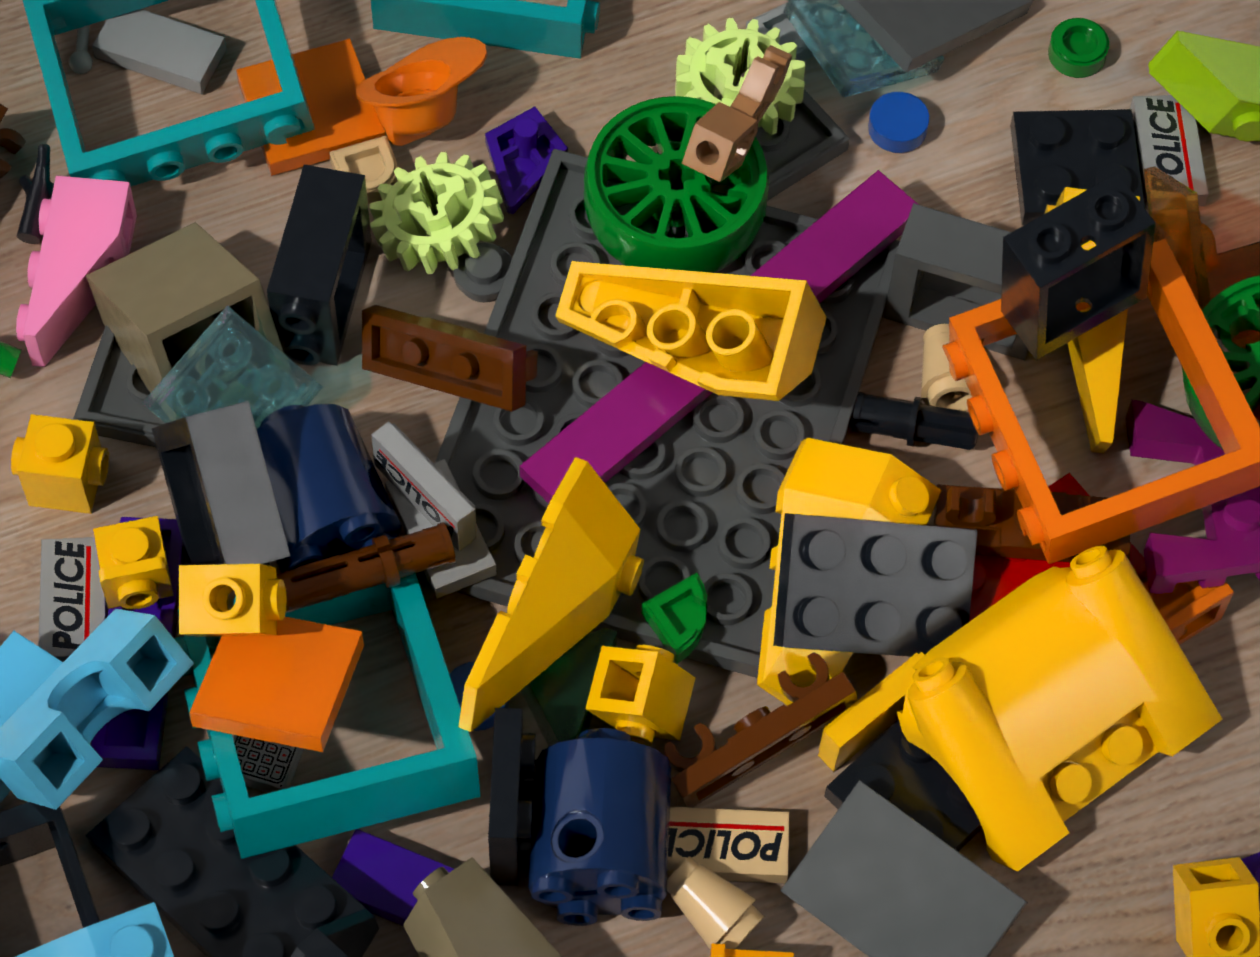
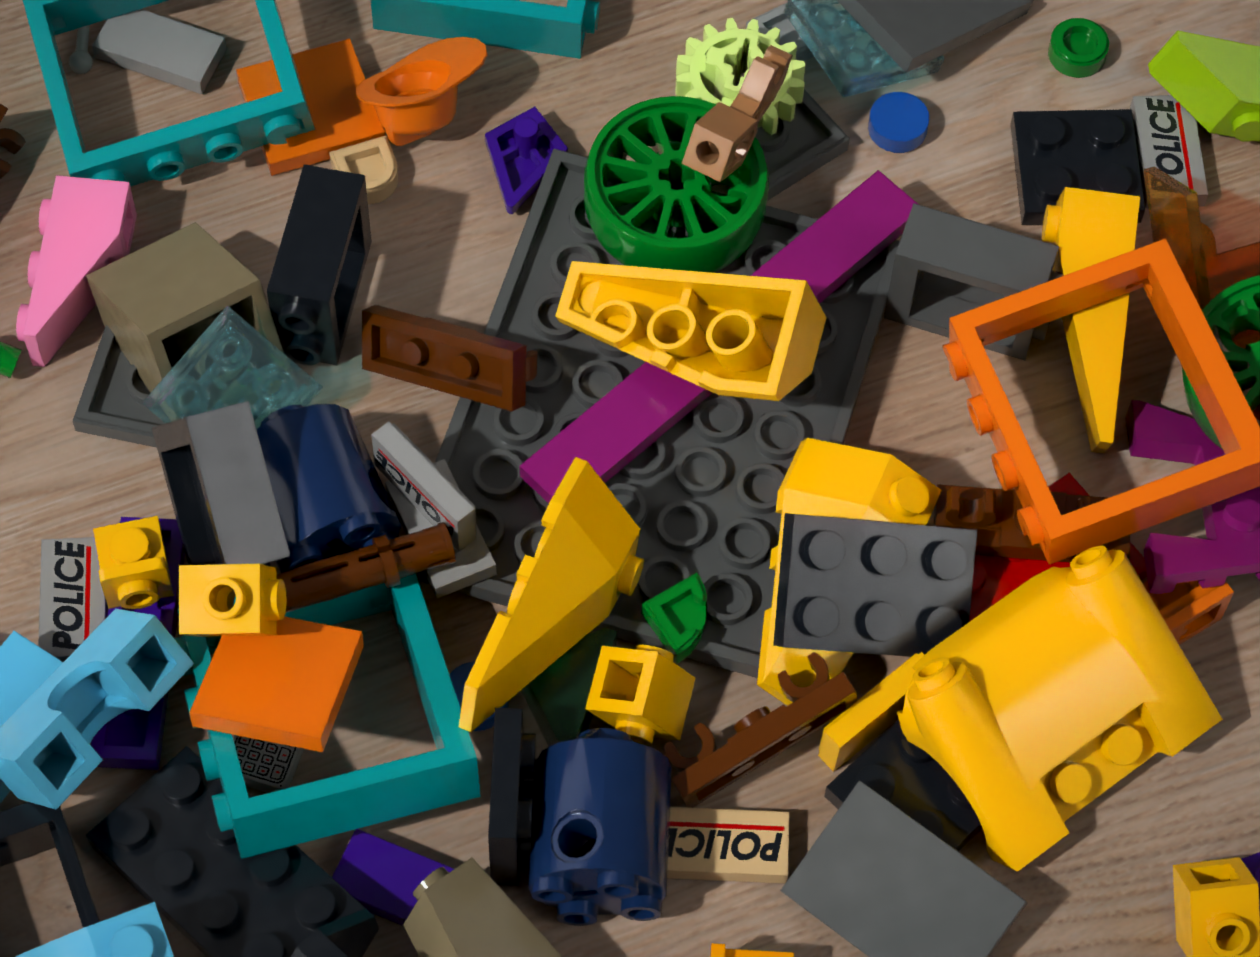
yellow brick [11,414,109,514] -> none
black bar [16,144,54,244] -> none
yellowish green gear [369,152,504,274] -> none
dark grey plate [453,243,512,303] -> none
tan cone [667,856,765,950] -> none
black axle [852,392,978,450] -> none
tan cone [921,324,972,412] -> none
black window [1001,173,1156,360] -> none

